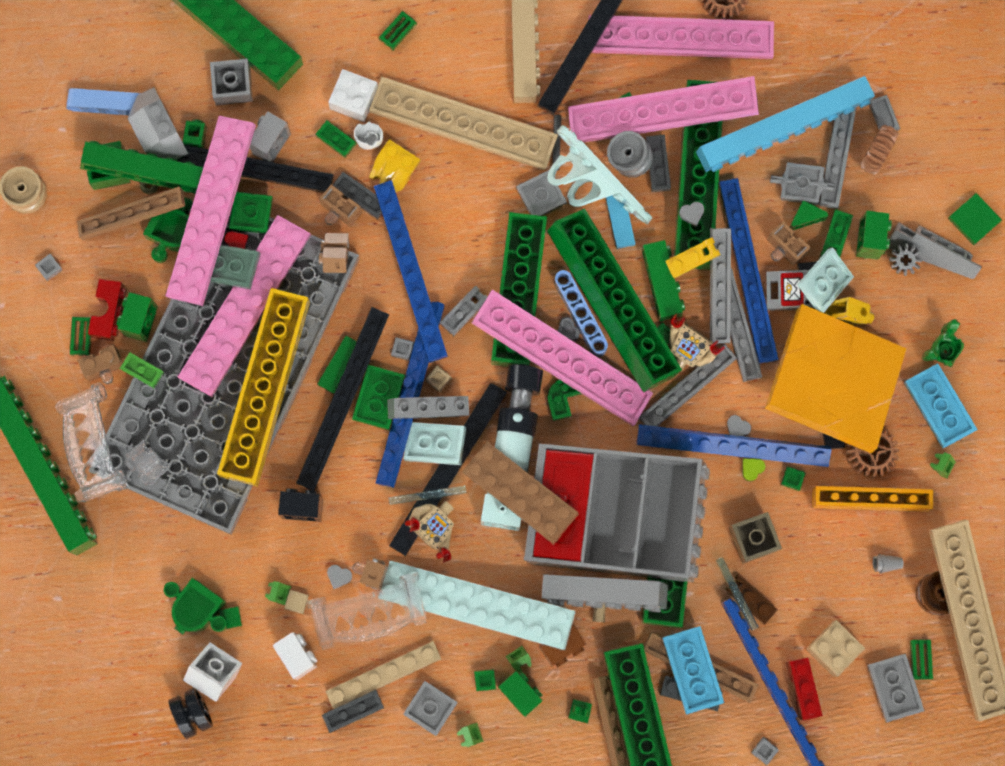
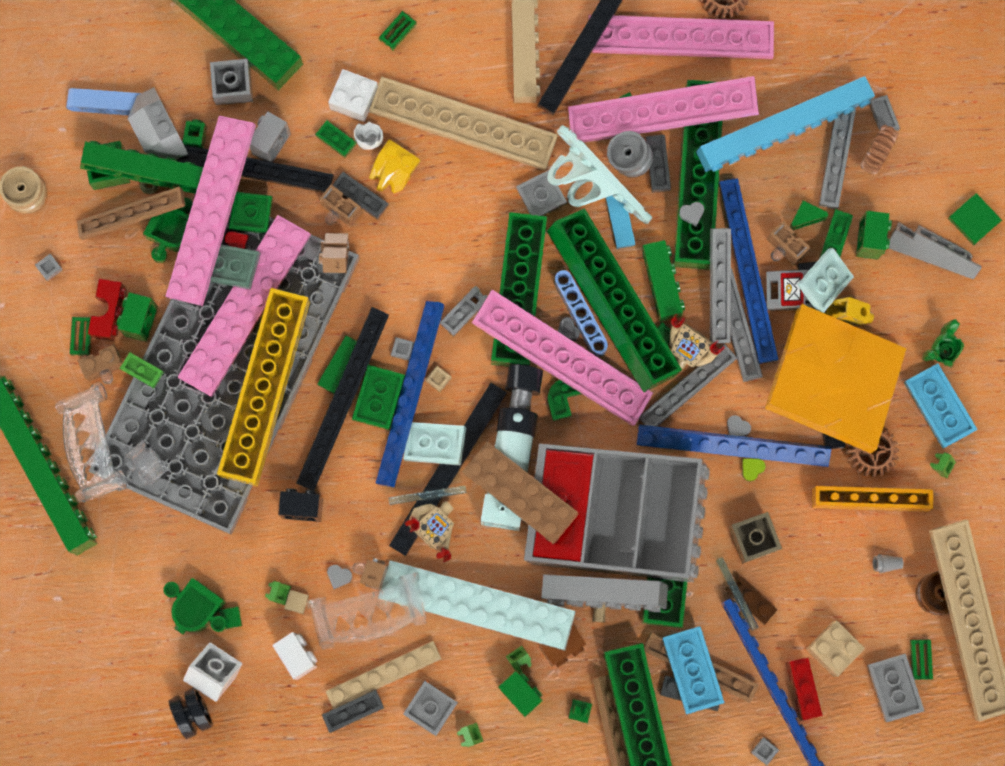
blue plate [374,180,448,363] -> none
light grey brick [387,396,469,419] -> none
green plate [474,670,496,692] -> none
dark grey bar [552,115,561,171] -> none
yellow plate [666,237,721,278] -> none
light grey plate [770,162,835,205] -> none
green tile [781,466,806,491] -> none
light grey gear [889,243,922,276] -> none

